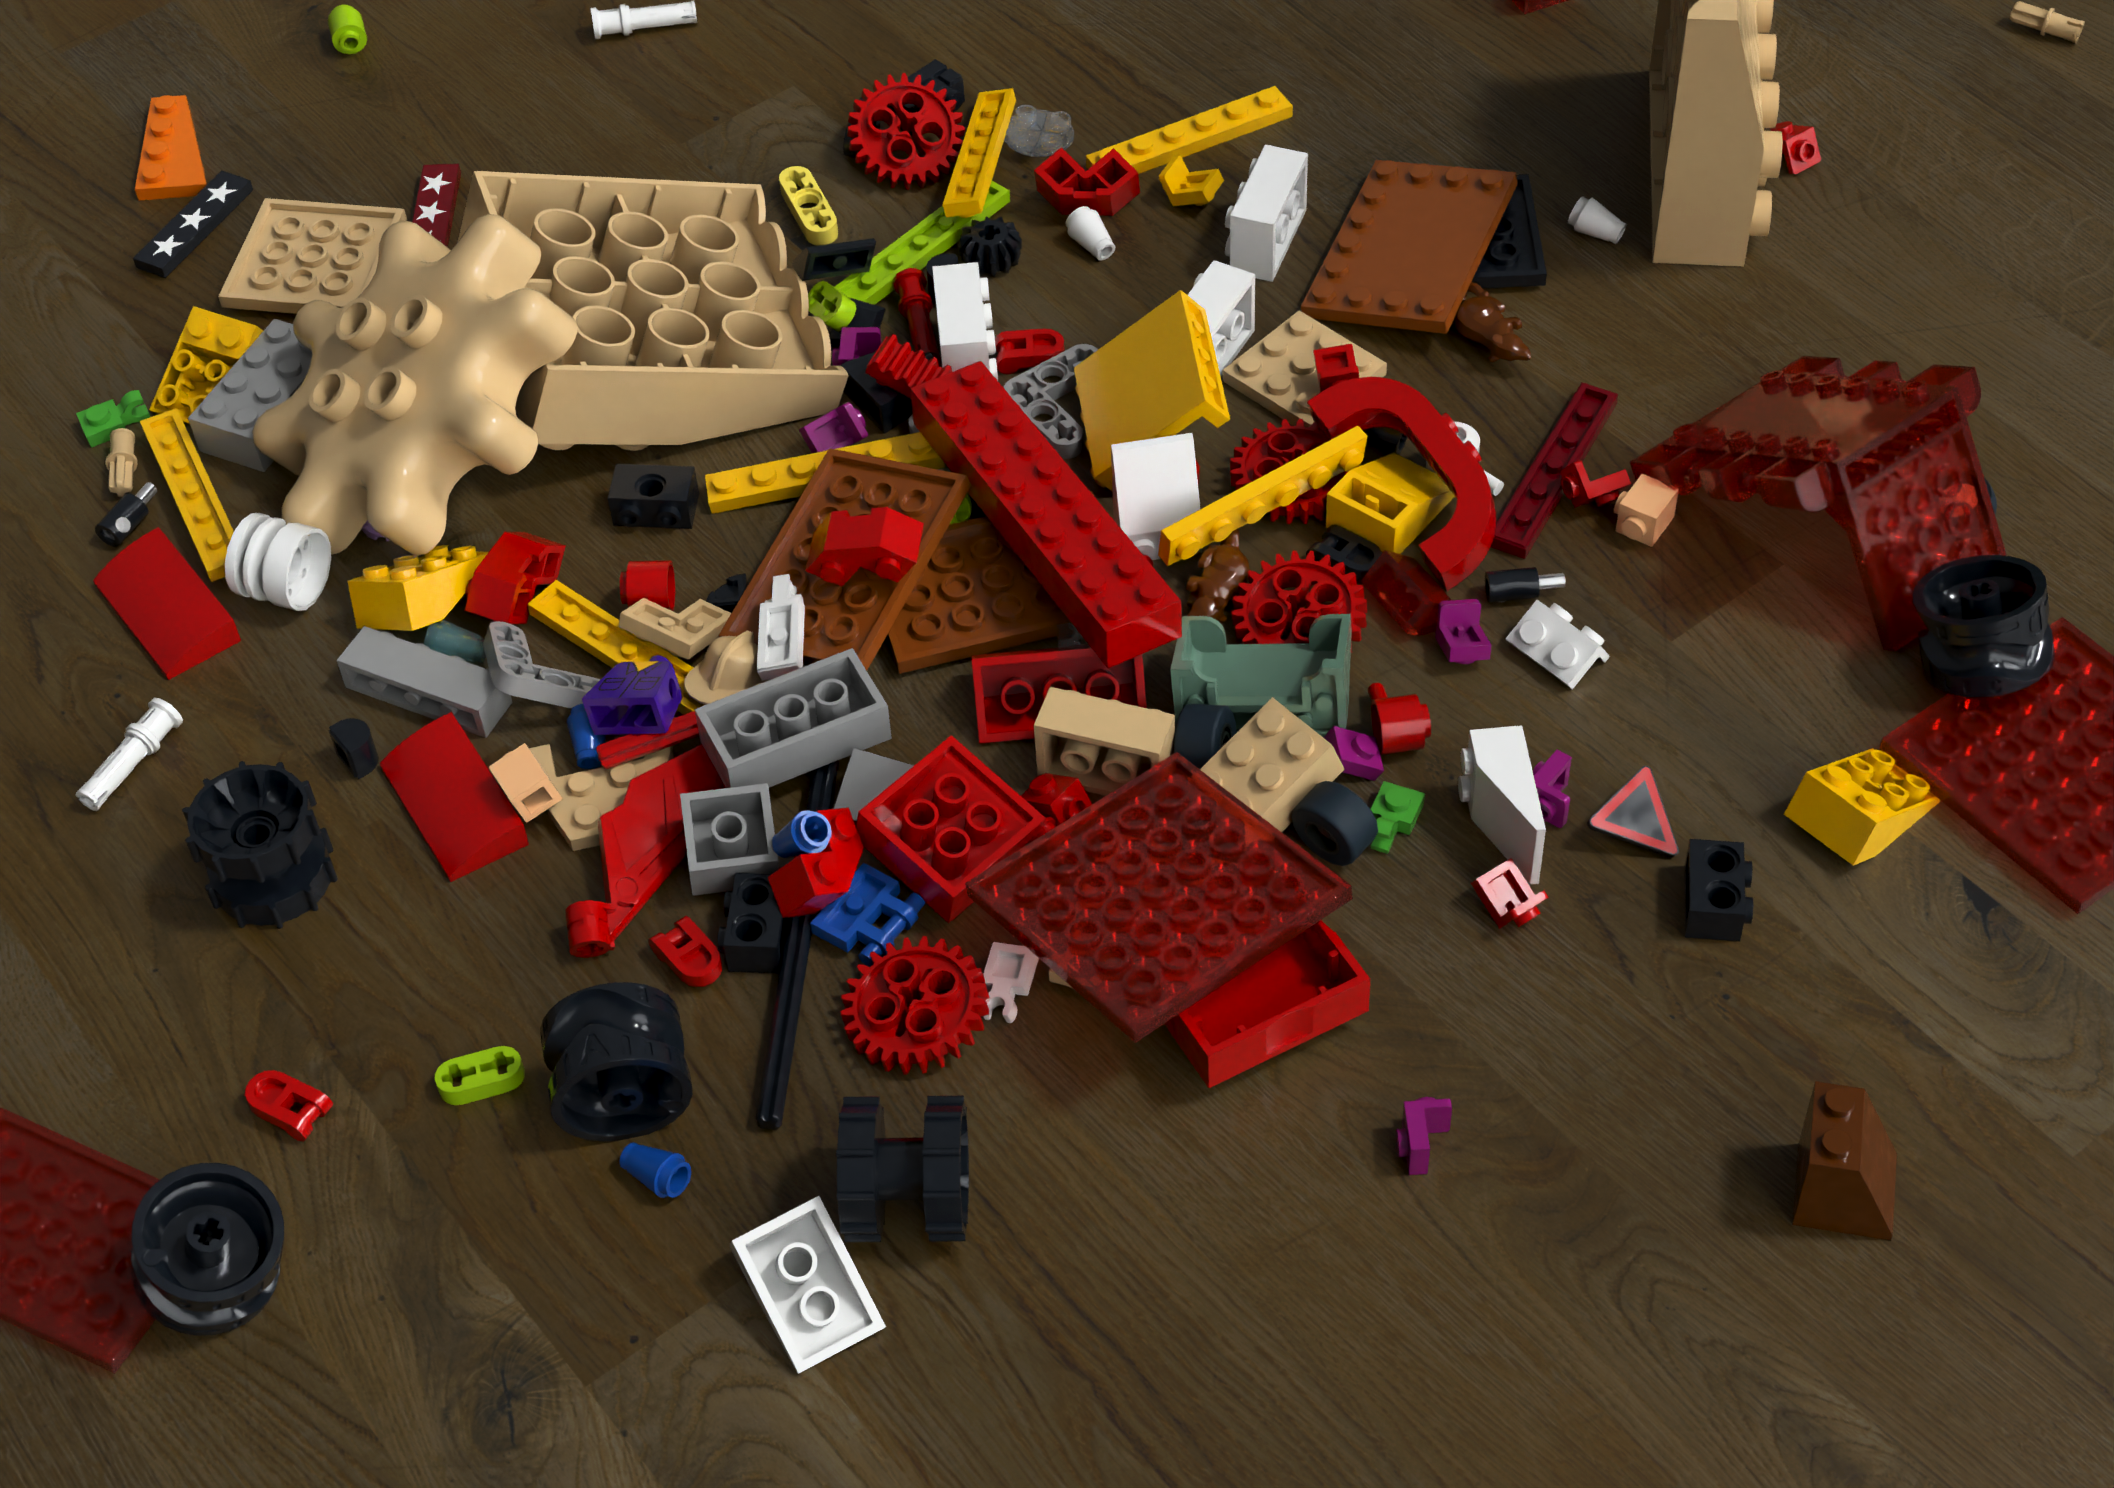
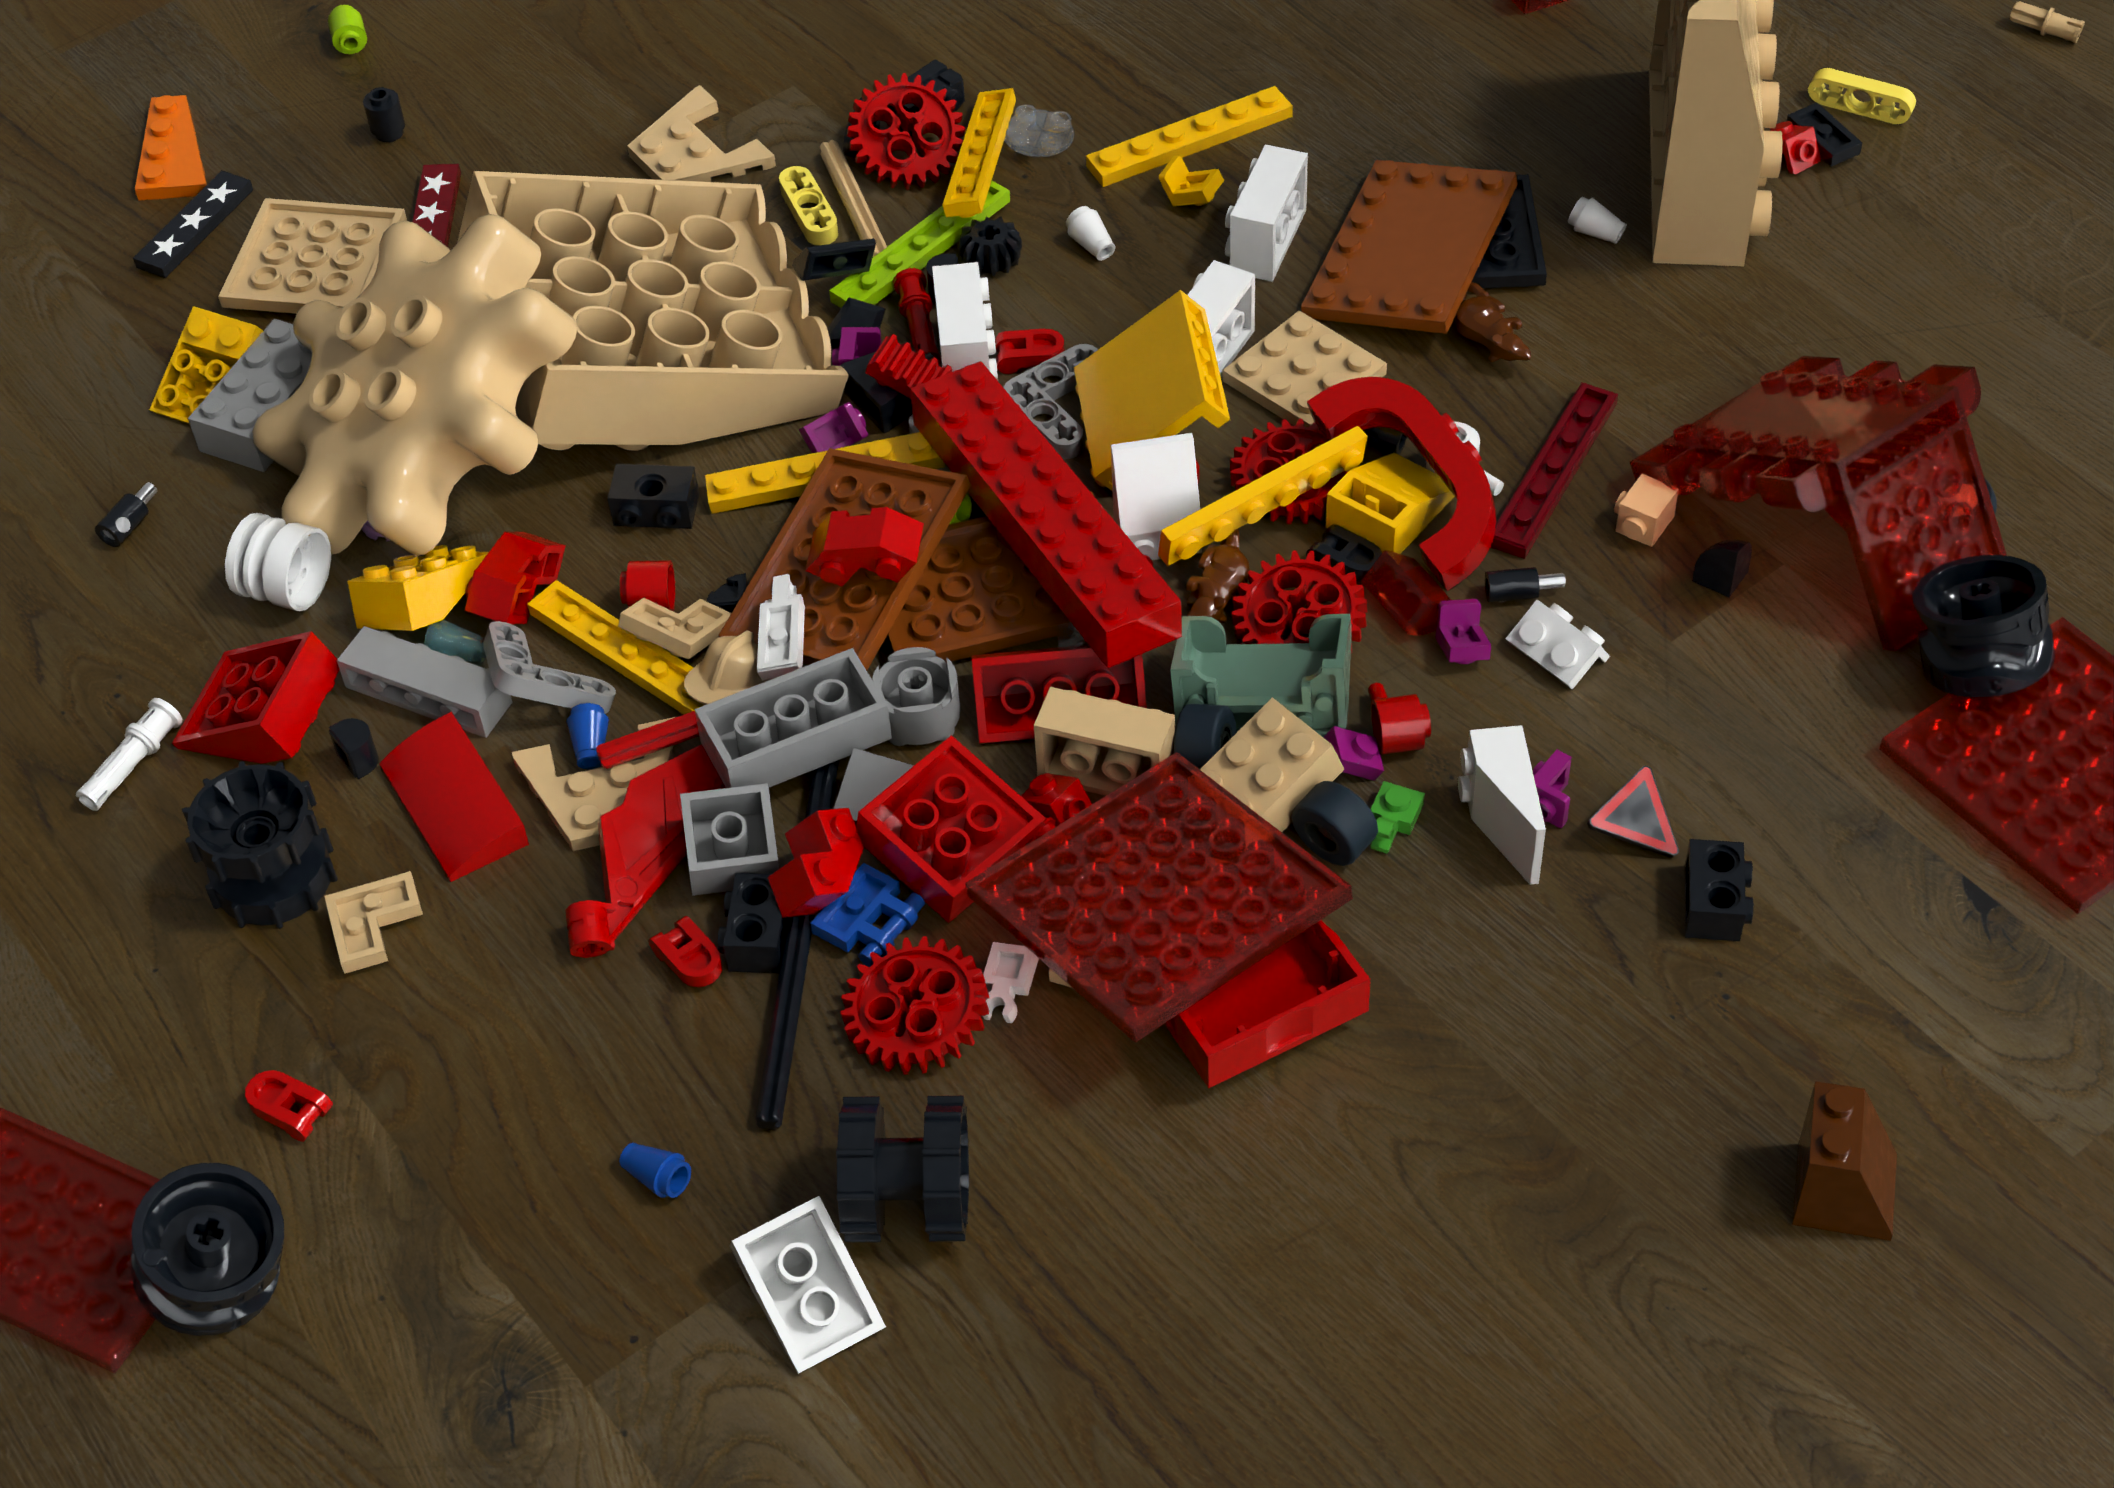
bright green plate [76,390,151,448] -> none
red slope [93,527,241,680] -> none
tan axle [105,428,138,497] -> none
yellow plate [140,408,234,582] -> none
lime beam [435,1046,525,1105] -> none
light nougat brick [489,743,563,823] -> none
black piece [540,982,693,1141] -> none
dark purple torso [582,655,682,735] -> none
white pin [591,0,697,39] -> none
blue cone [772,810,832,858] -> none
lime beam [808,281,856,331] -> none
red brick [1034,147,1140,216] -> none
red bracket [1313,344,1359,392] -> none
magenta bracket [1395,1097,1452,1175] -> none
bracket [1470,858,1549,929] -> none
red bracket [1561,460,1631,508] -> none
yellow slope [1784,748,1942,866] -> none
none -> red slope [172,631,340,764]
none -> tan plate [324,871,423,974]
none -> black brick [363,87,405,142]
none -> tan wing [627,85,776,182]
none -> tan axle [820,140,887,257]
none -> light grey brick [872,647,961,746]
none -> black brick [1692,540,1752,598]
none -> black plate [1787,102,1863,167]
none -> light yellow beam [1808,68,1916,124]

